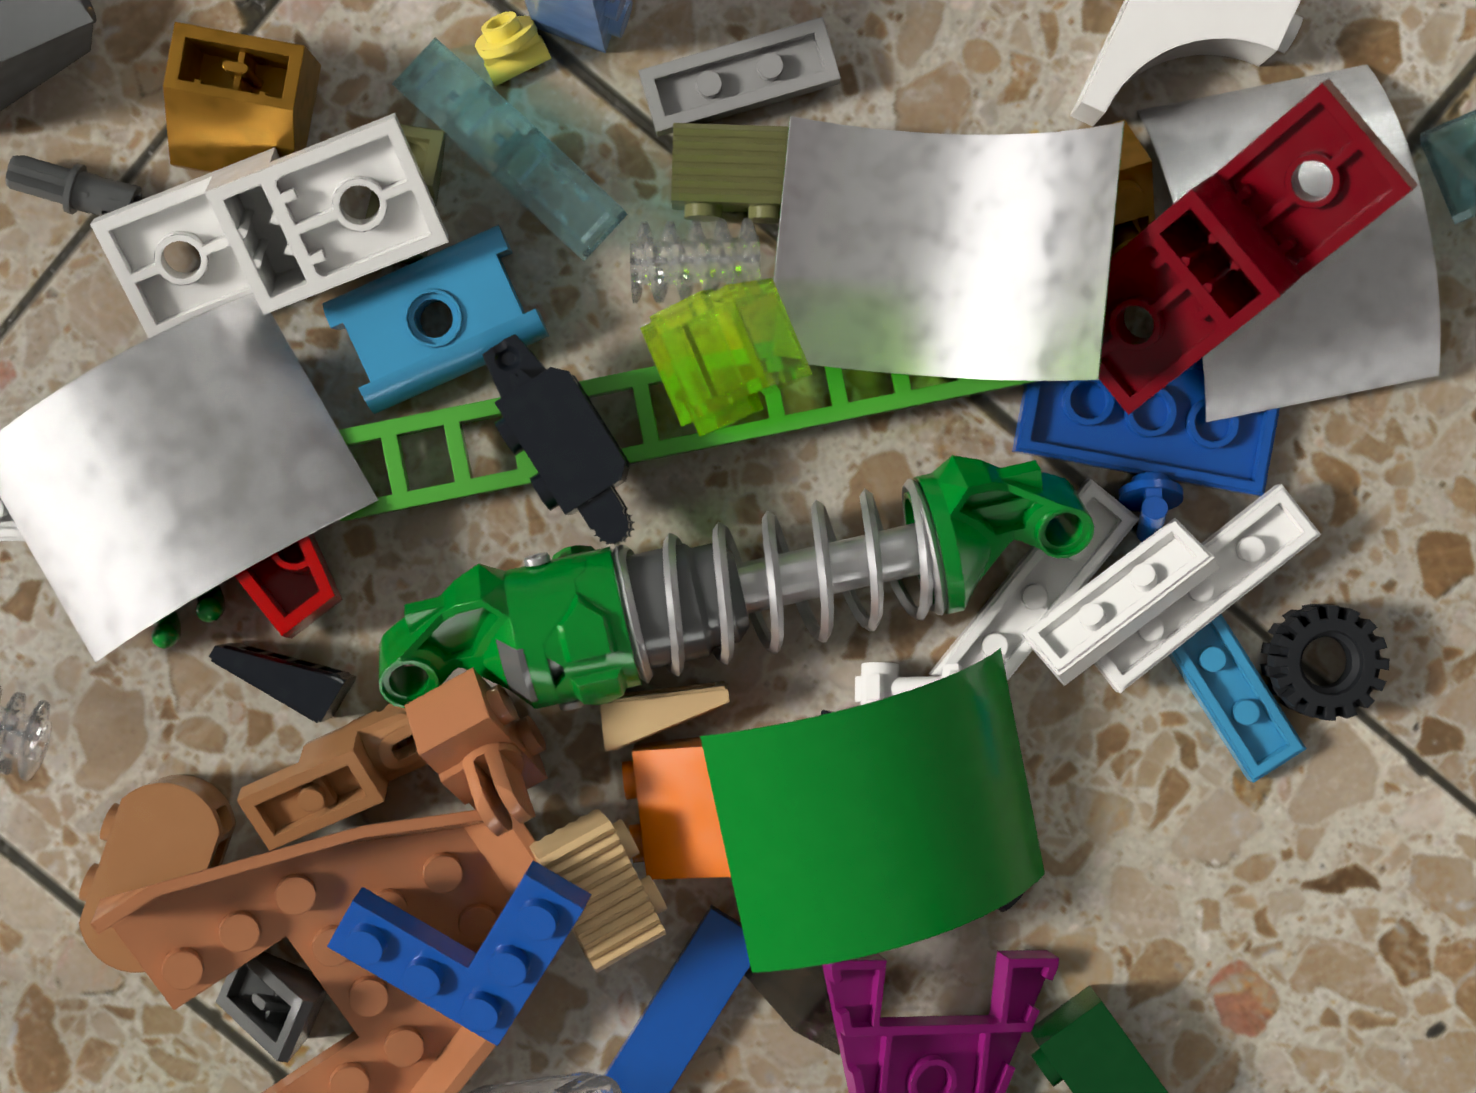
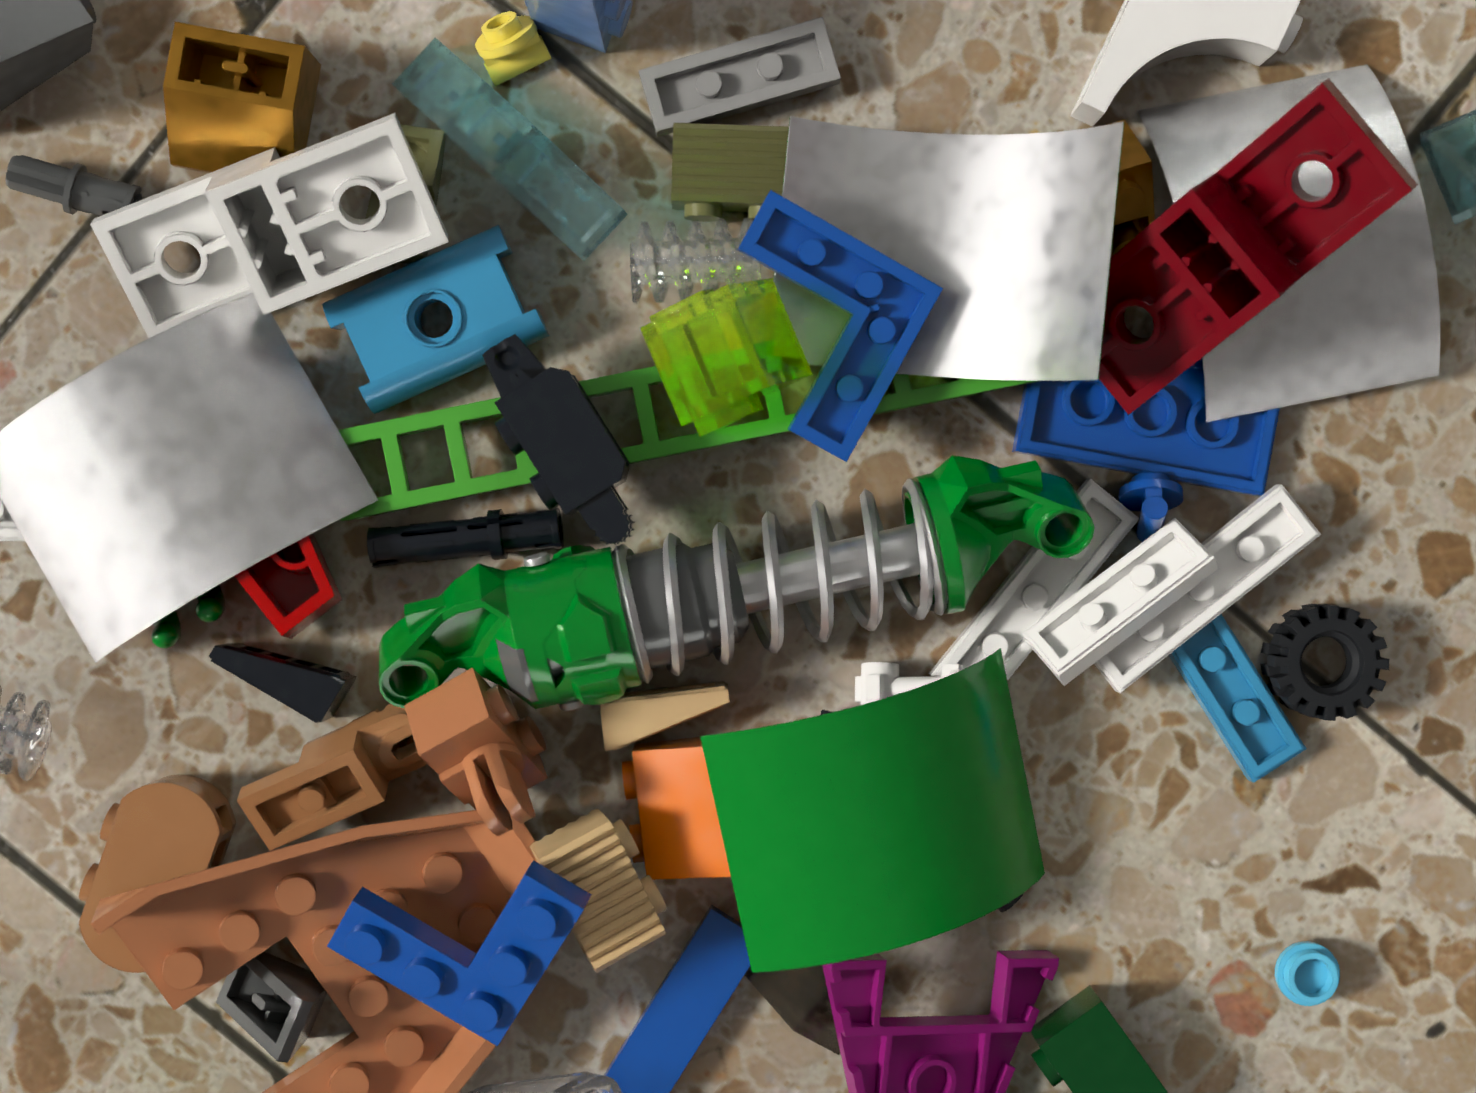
none -> black pin [367,508,564,568]
none -> blue plate [737,190,943,462]
none -> medium azure plate [1274,941,1340,1006]

